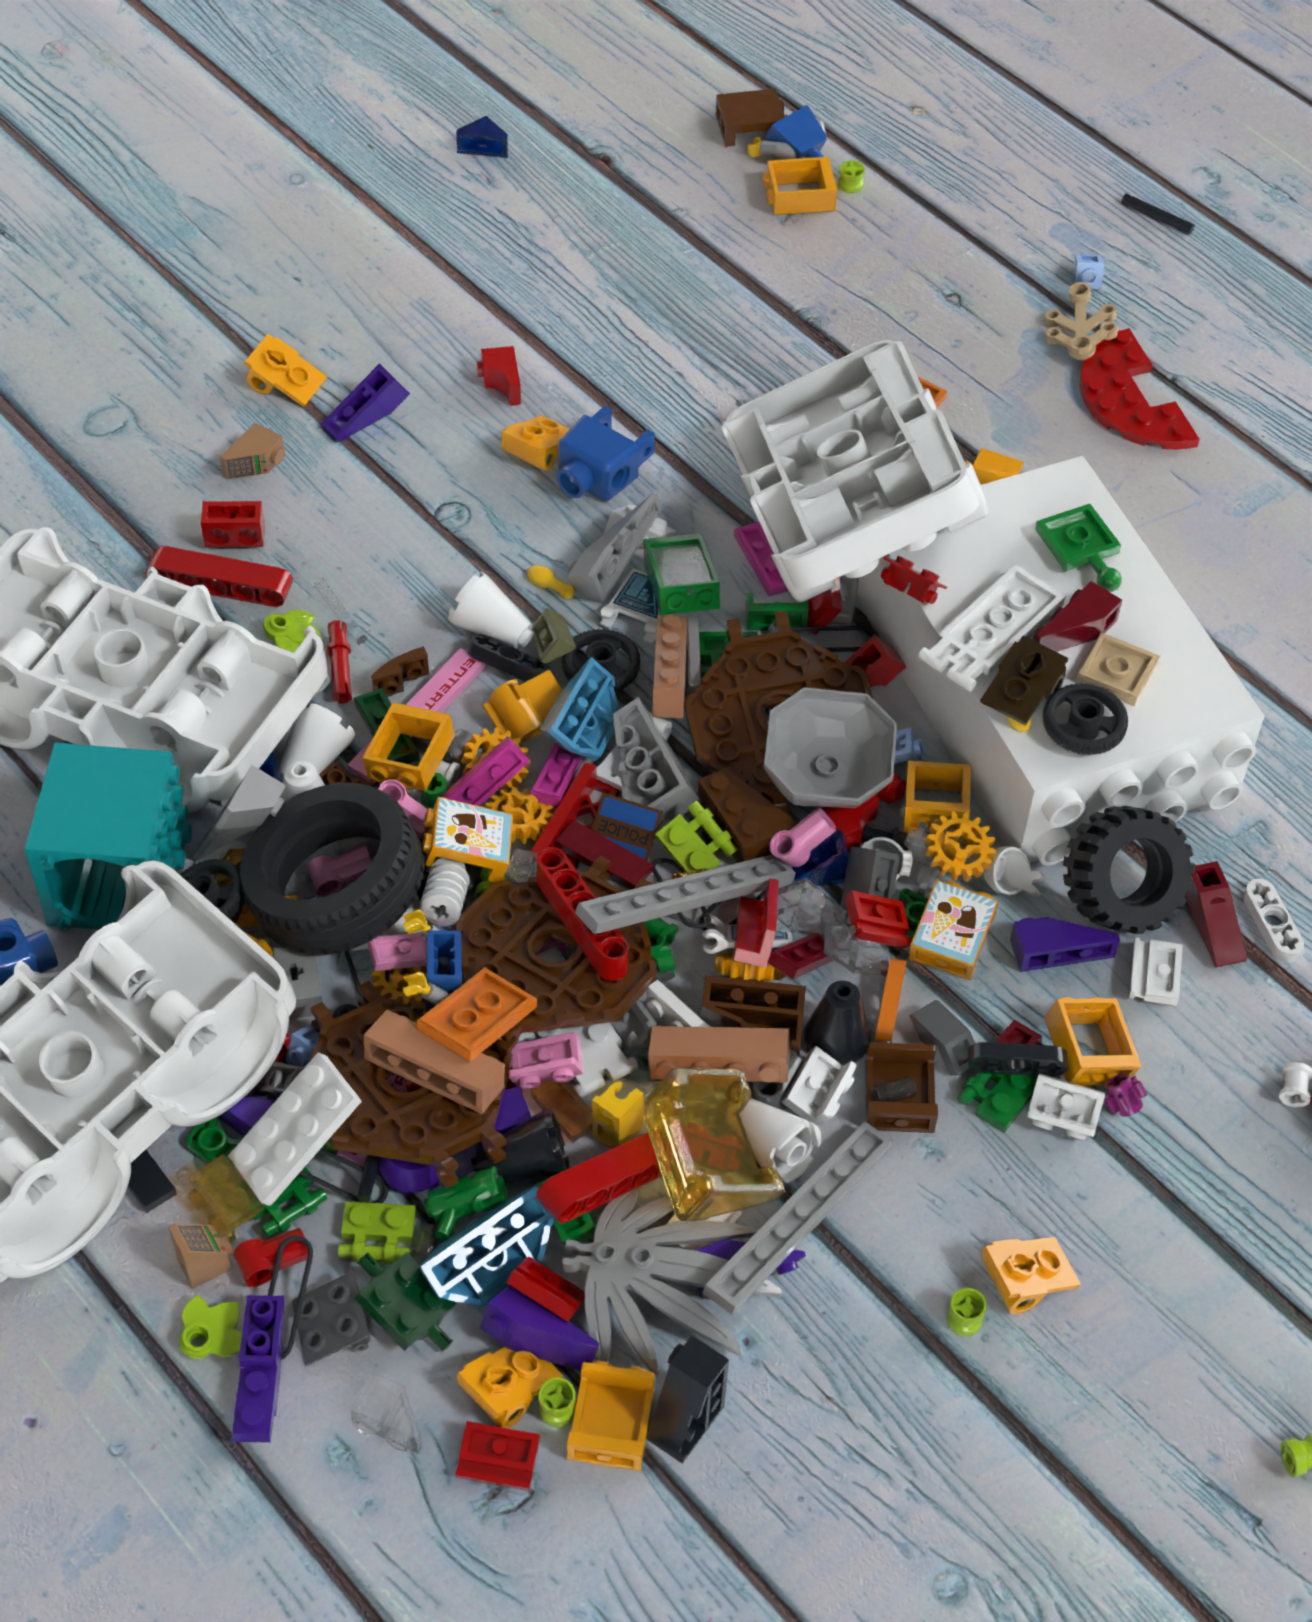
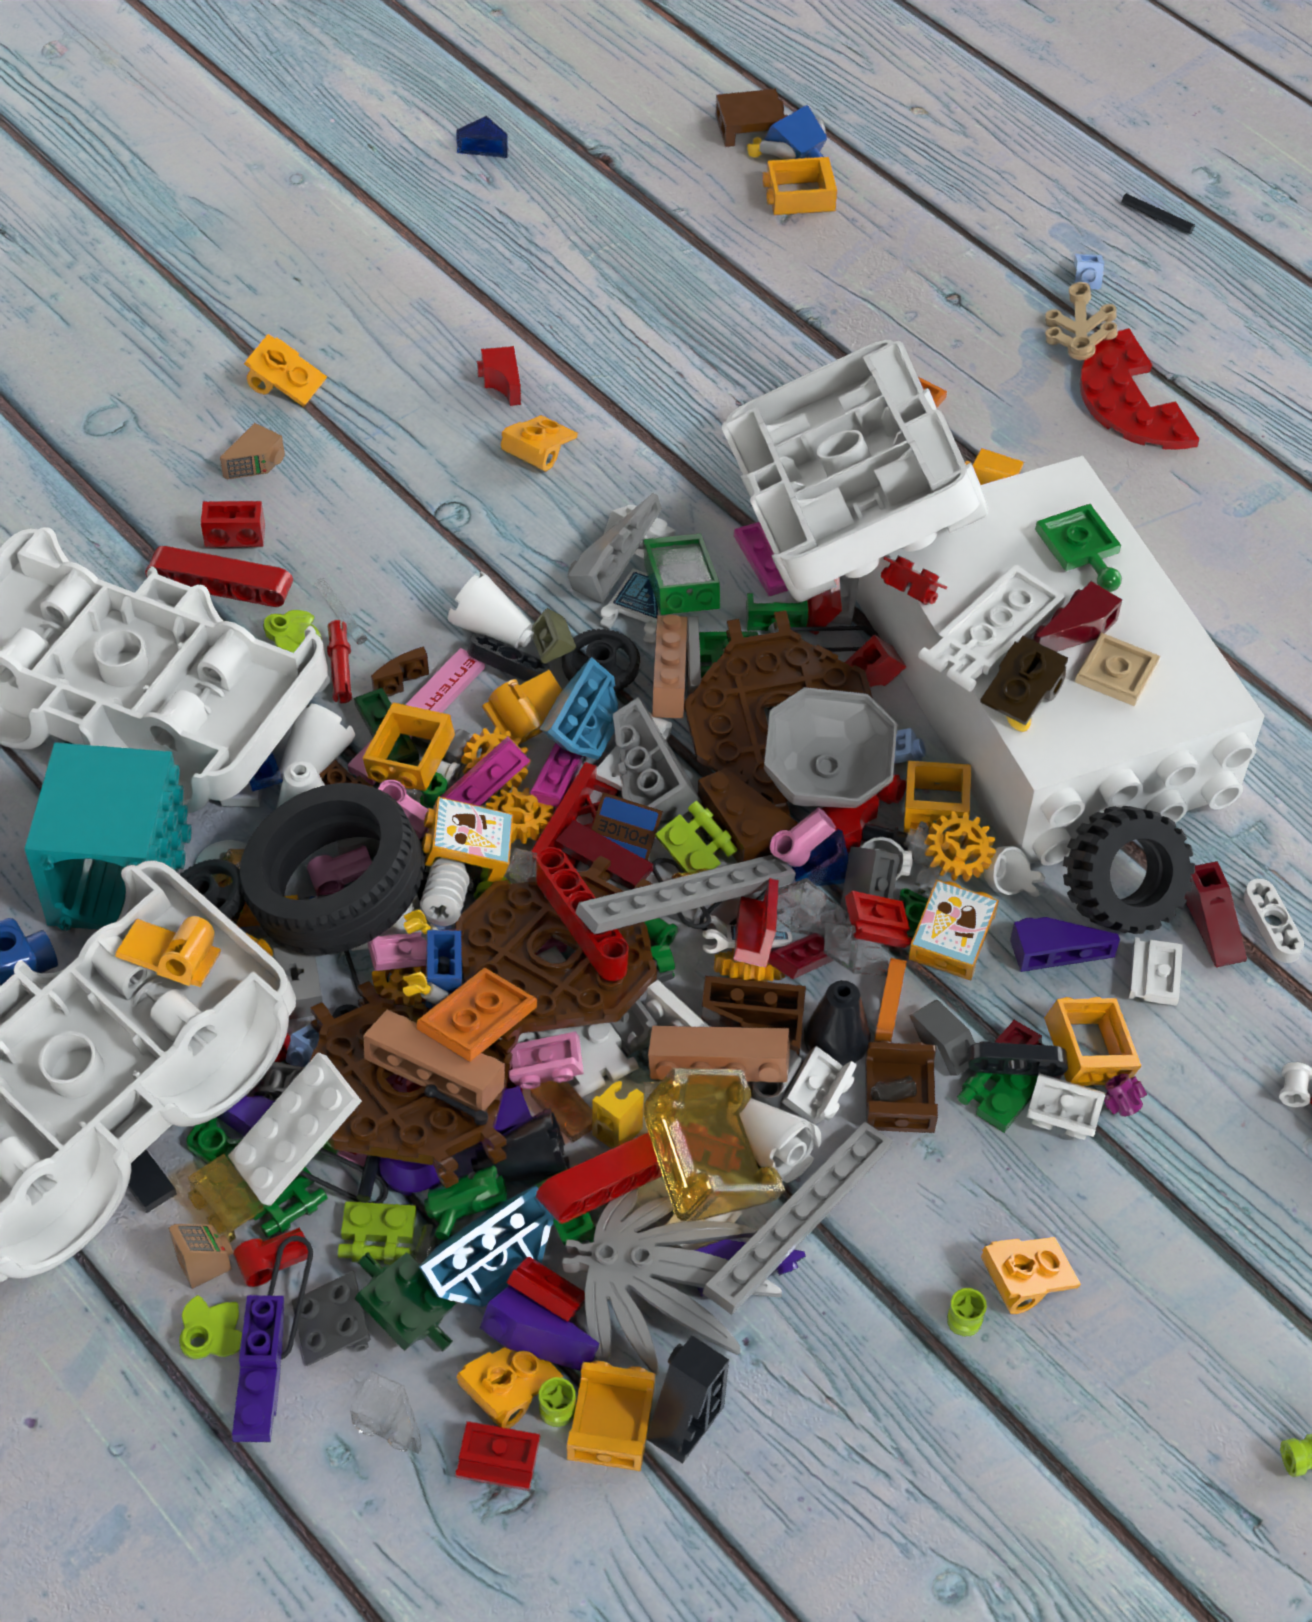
light grey wedge [193,765,286,860] -> none
dark purple slope [321,363,410,442] -> none
yellow piece [527,565,575,600] -> none
blue piece [556,405,655,501] -> none
lime wheel [838,160,865,193] -> none
black wheel [1043,683,1128,755] -> none
none -> light orange piece [115,916,221,988]
none -> black hinge [424,1084,488,1125]

